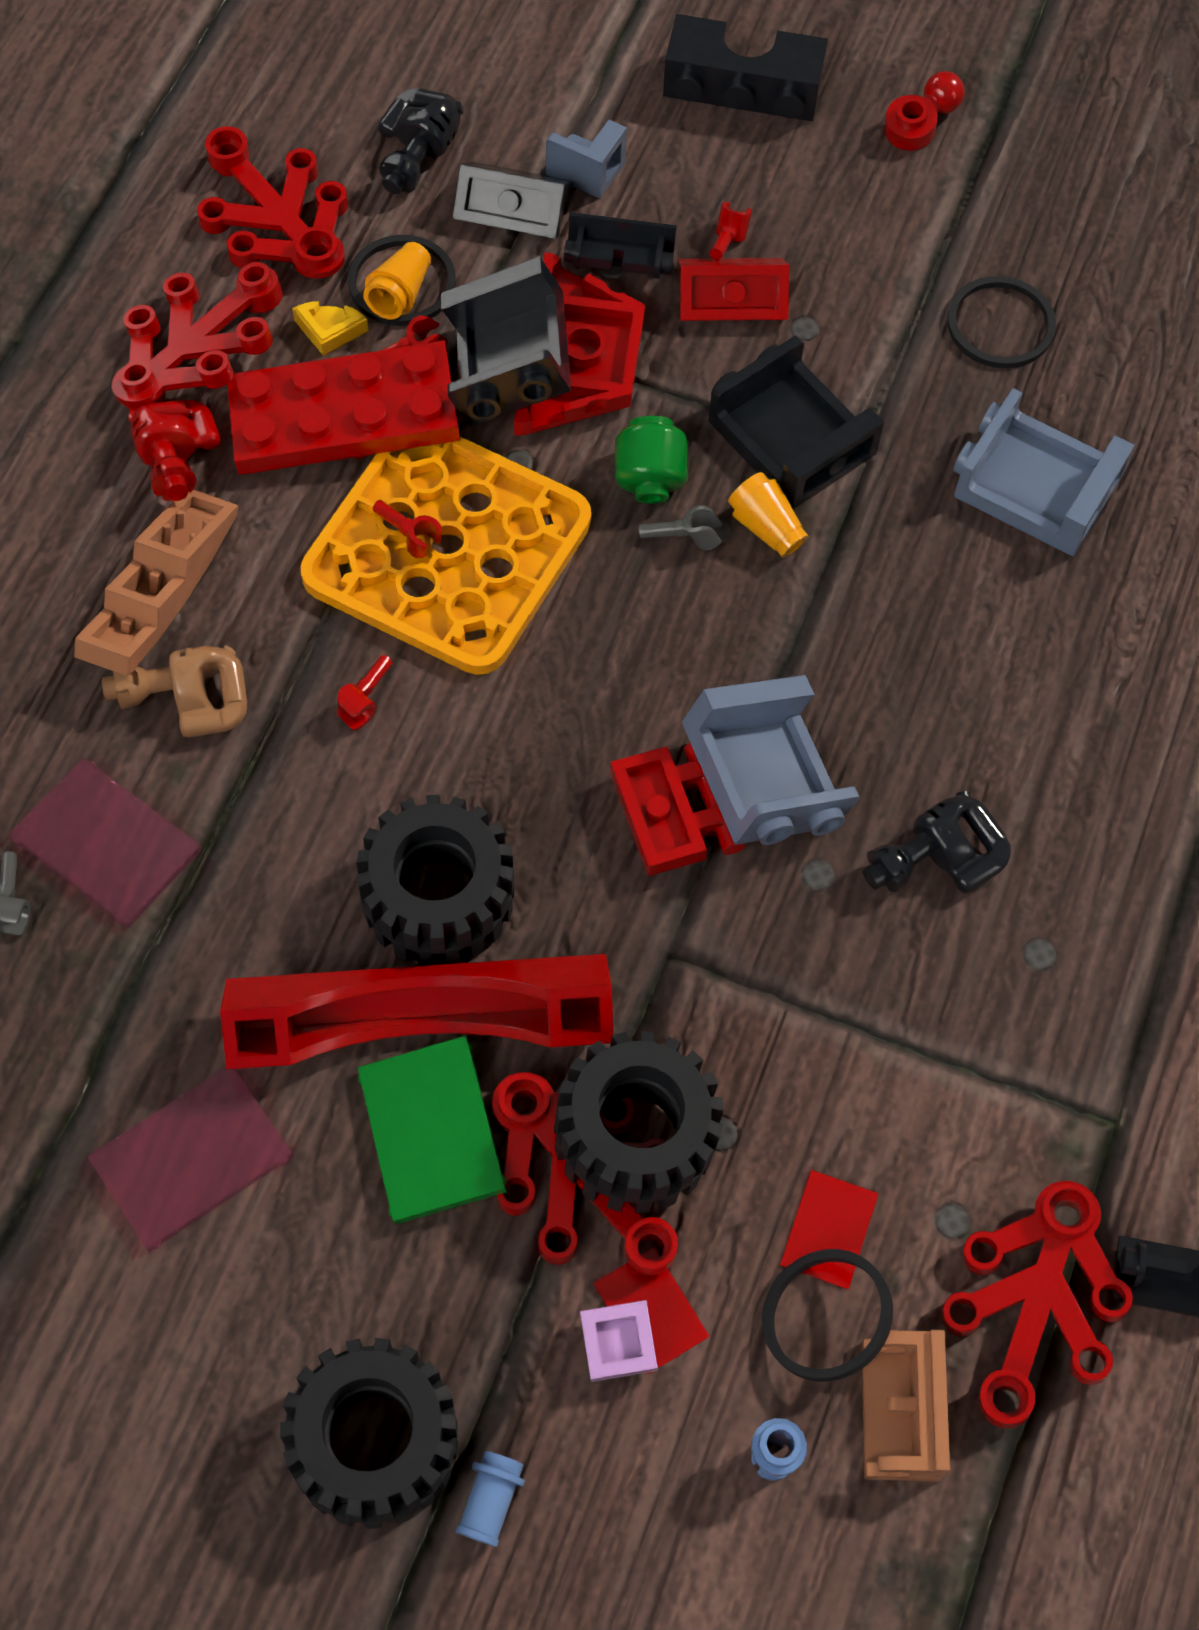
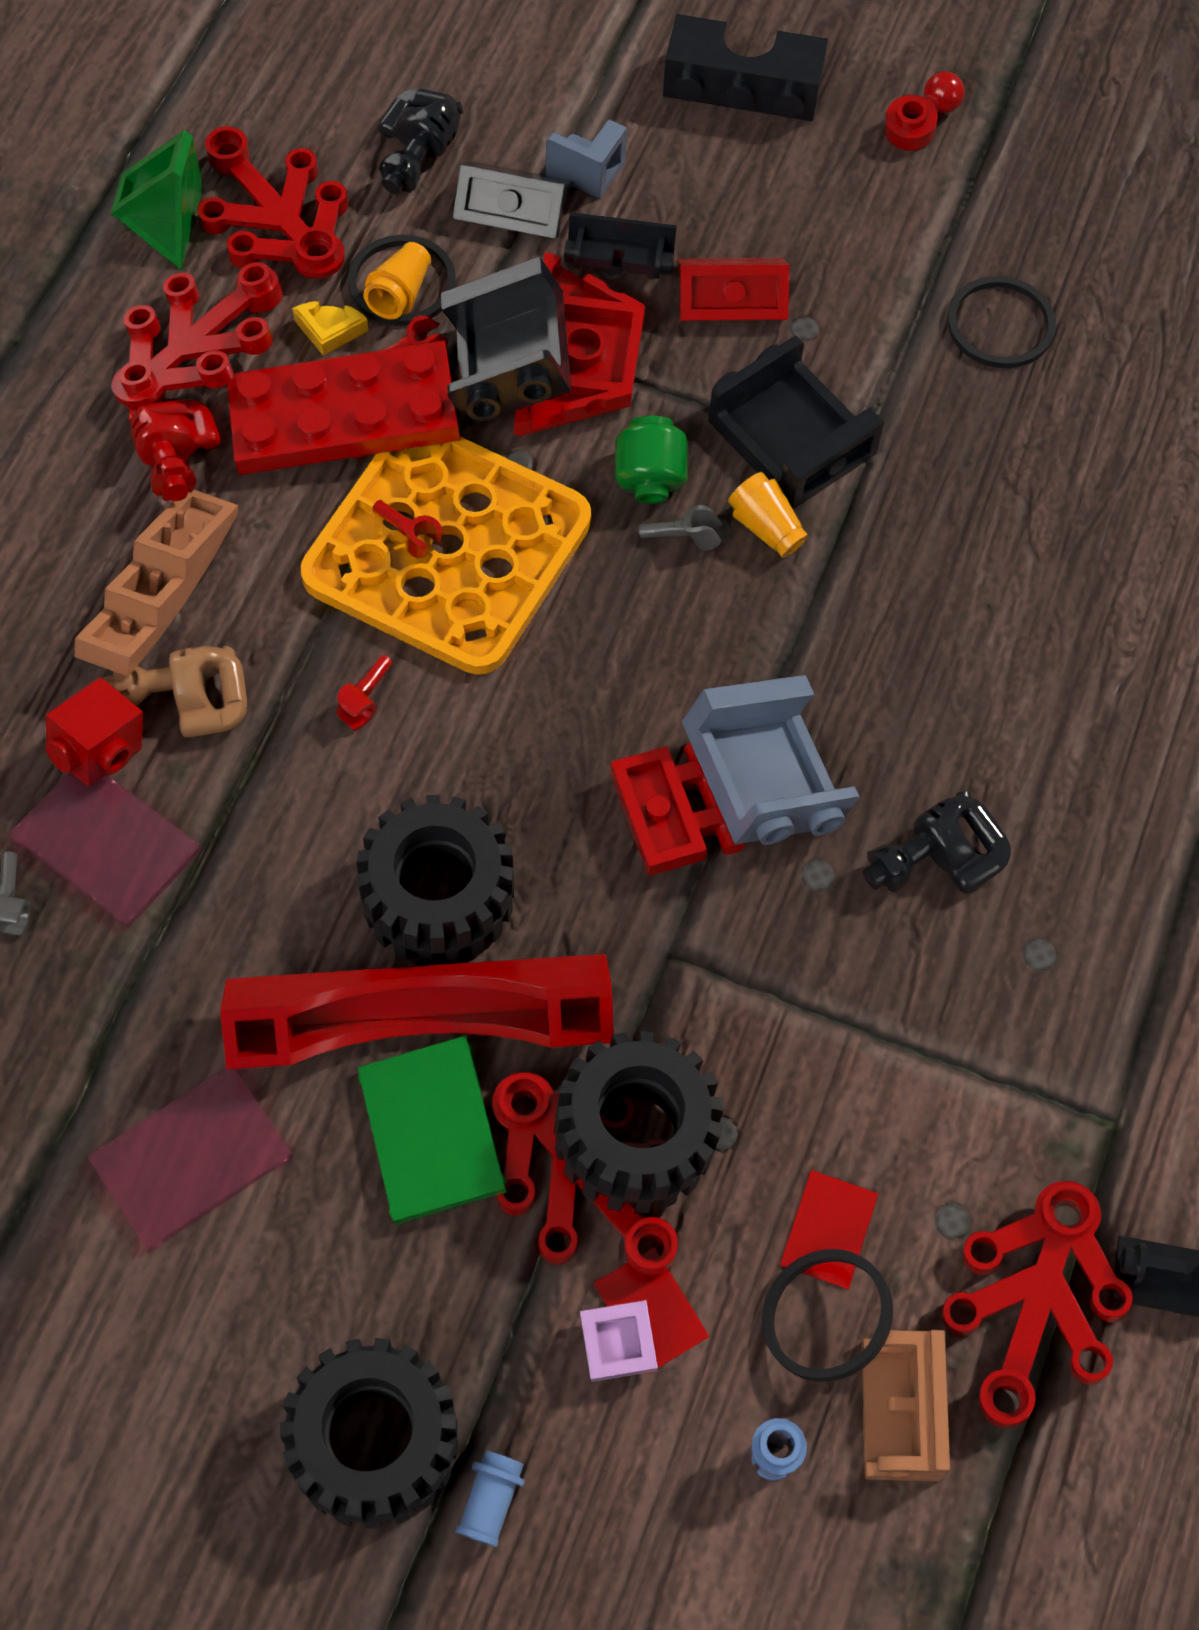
red hand [710,202,752,261] -> none
sand blue panel [953,388,1135,557] -> none
none -> red brick [45,677,143,787]
none -> green slope [110,130,203,270]

